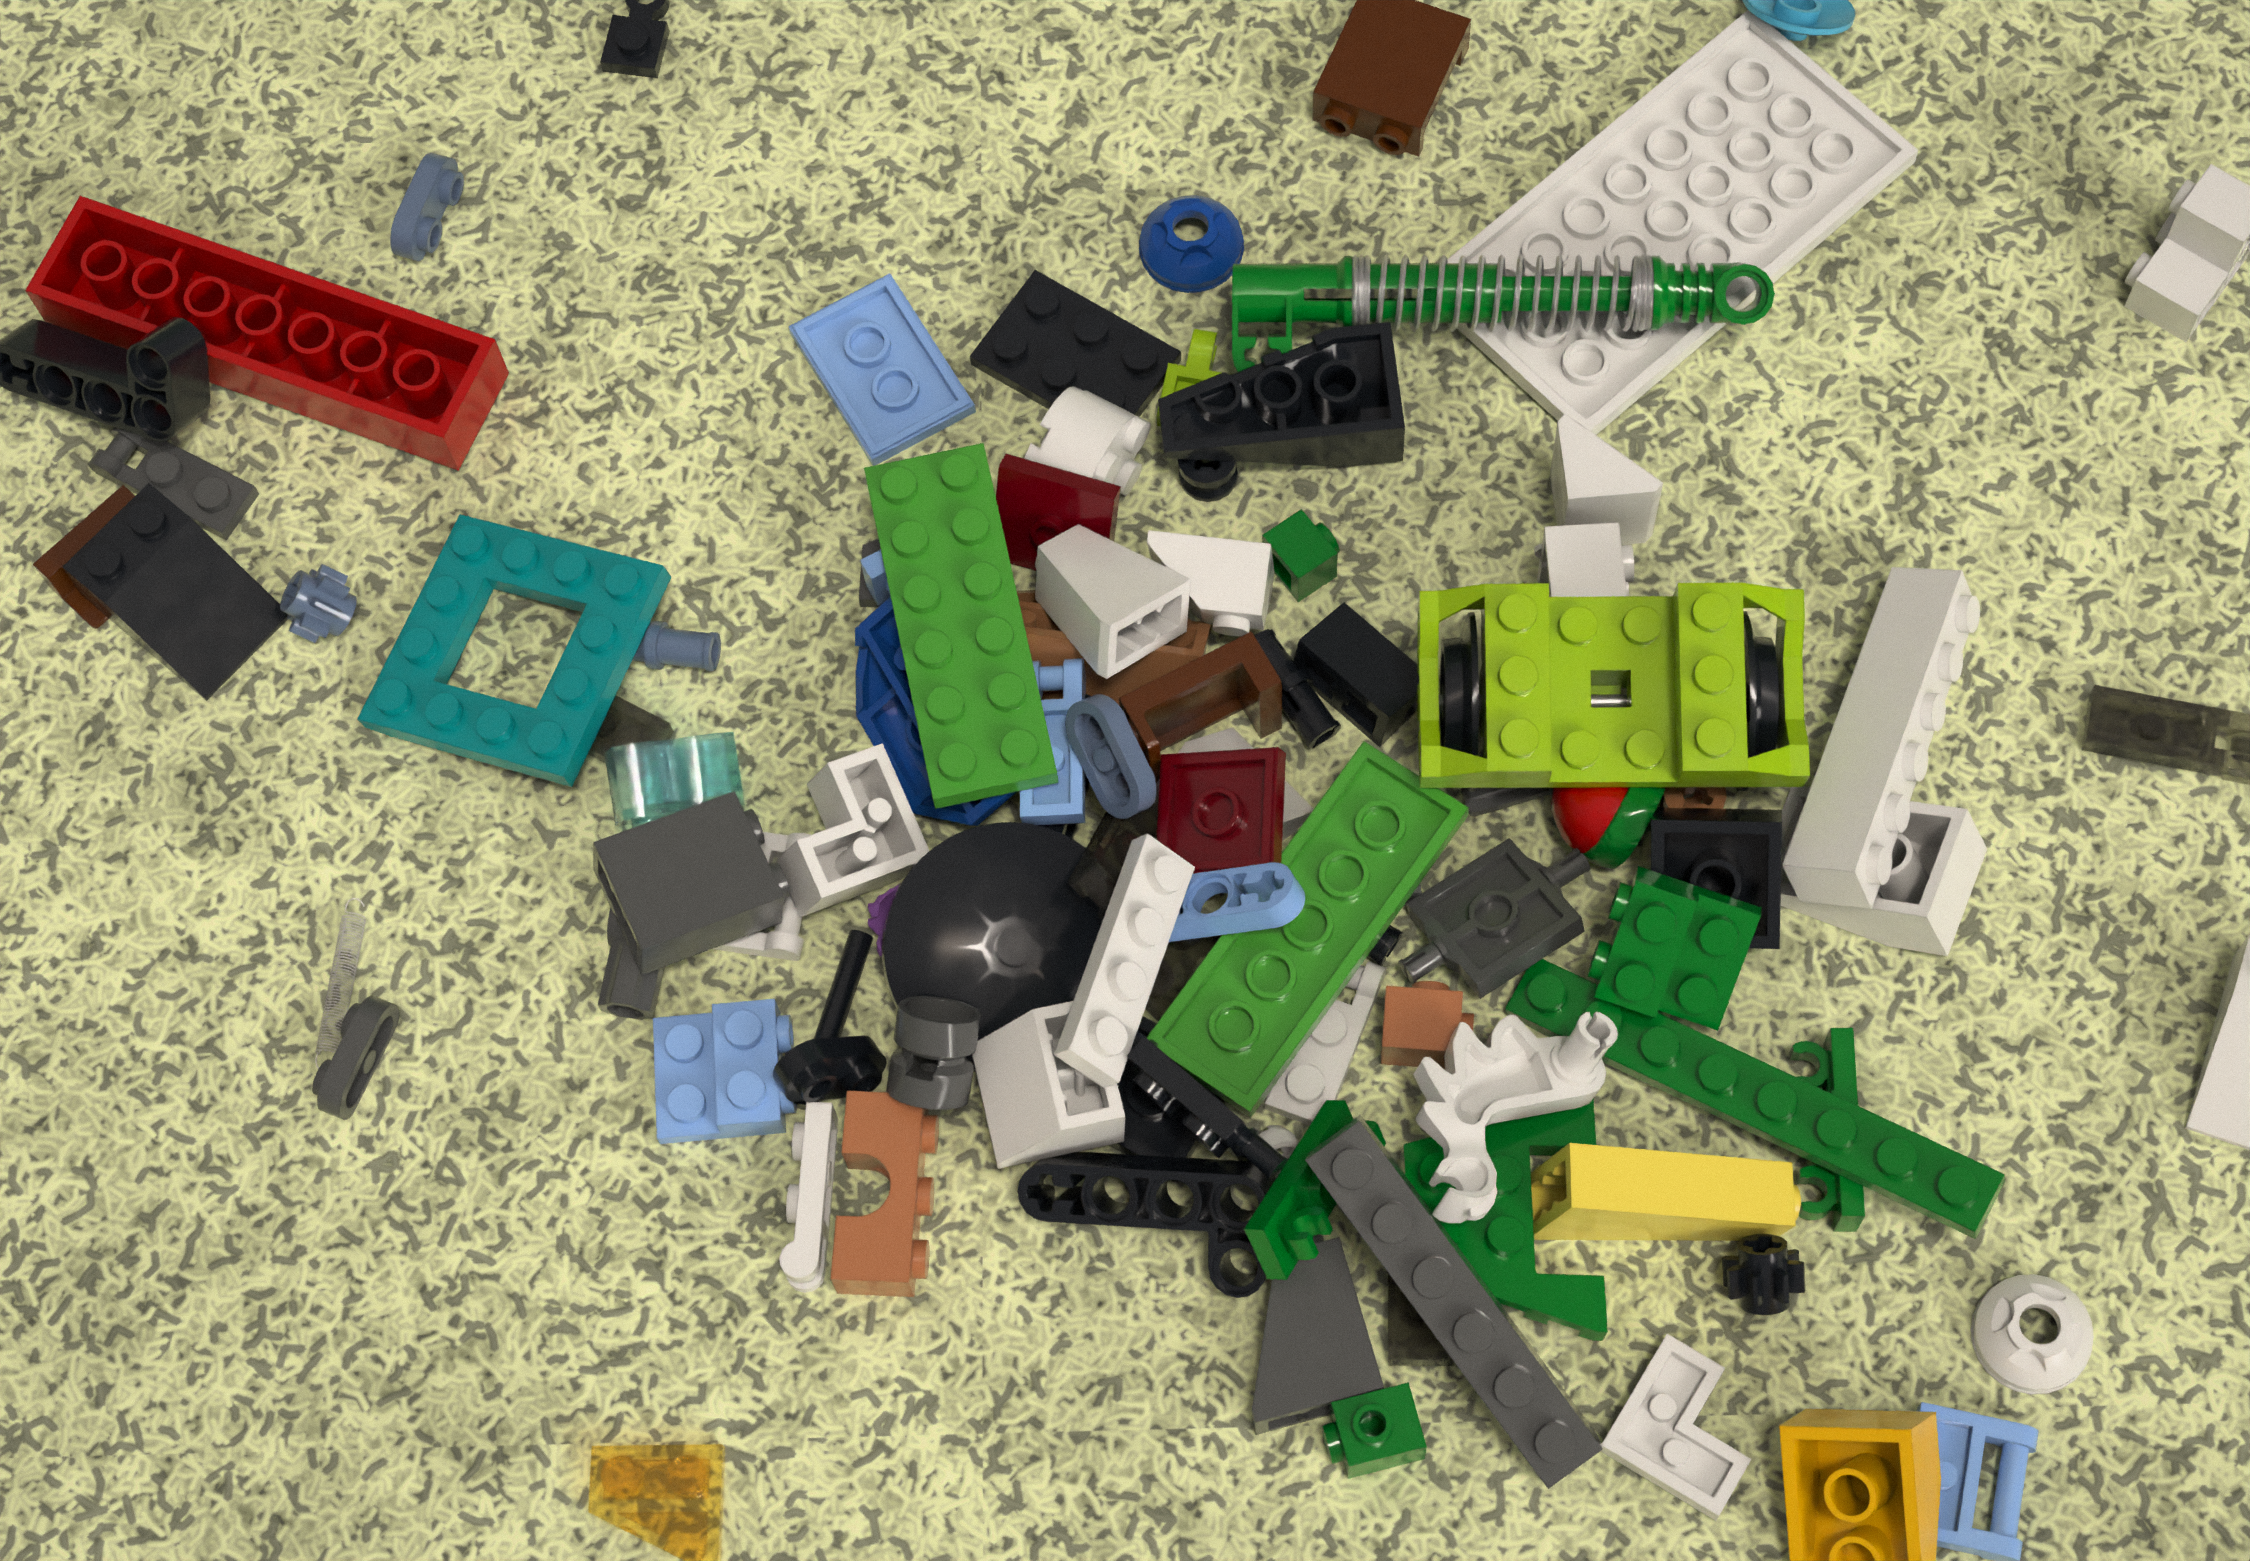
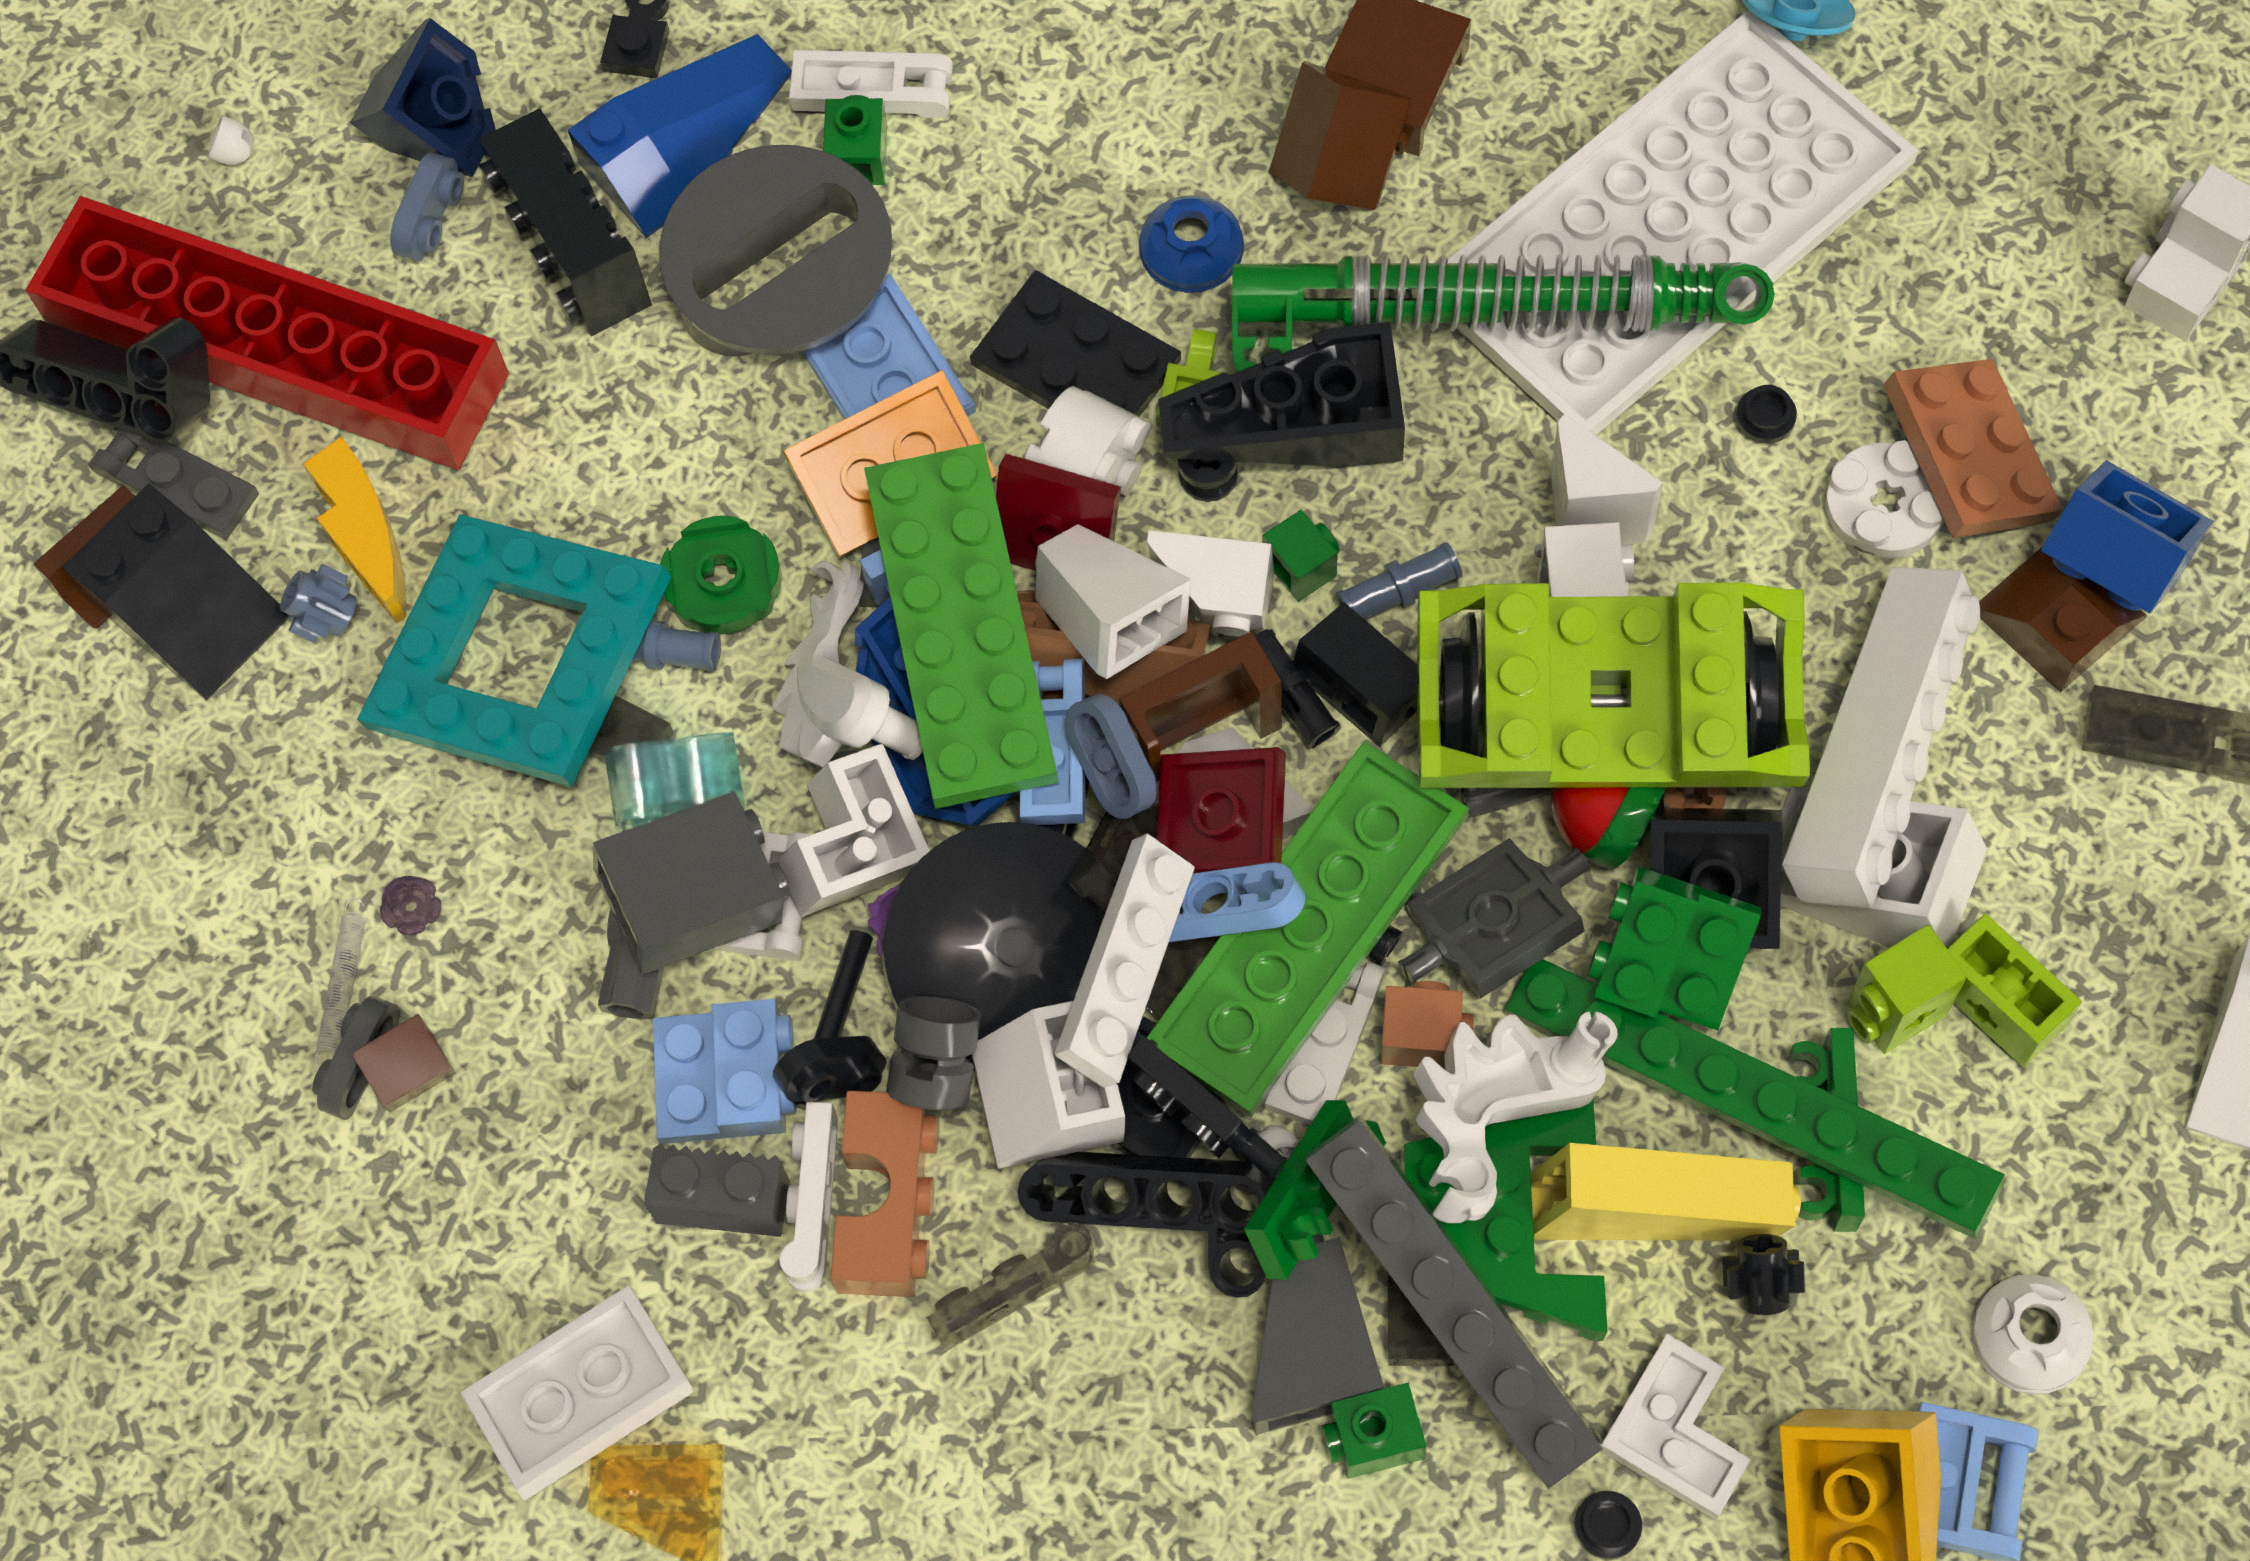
none -> white hinge [207,115,253,165]
none -> yellow slope [303,436,406,624]
none -> dark blue slope [350,18,496,177]
none -> reddish brown panel [353,1014,456,1113]
none -> plate [380,876,442,936]
none -> white plate [461,1285,695,1501]
none -> black wedge [479,108,652,337]
none -> blue wedge [568,34,792,238]
none -> dark grey brick [645,1143,790,1237]
none -> dark grey piece [659,145,892,356]
none -> green plate [660,516,782,634]
none -> white animal [772,561,923,768]
none -> light orange plate [783,370,998,559]
none -> white plate [789,50,953,118]
none -> green brick [823,95,888,185]
none -> clear smoke plate [926,1222,1094,1353]
none -> reddish brown slope [1269,61,1412,210]
none -> sand blue pin [1336,542,1463,620]
none -> black plate [1574,1491,1642,1560]
none -> black plate [1736,385,1797,444]
none -> white plate [1824,440,1944,559]
none -> lime brick [1847,924,1967,1054]
none -> nougat plate [1883,359,2063,538]
none -> lime brick [1948,913,2083,1068]
none -> reddish brown slope [1979,545,2147,693]
none -> blue brick [2041,460,2214,614]

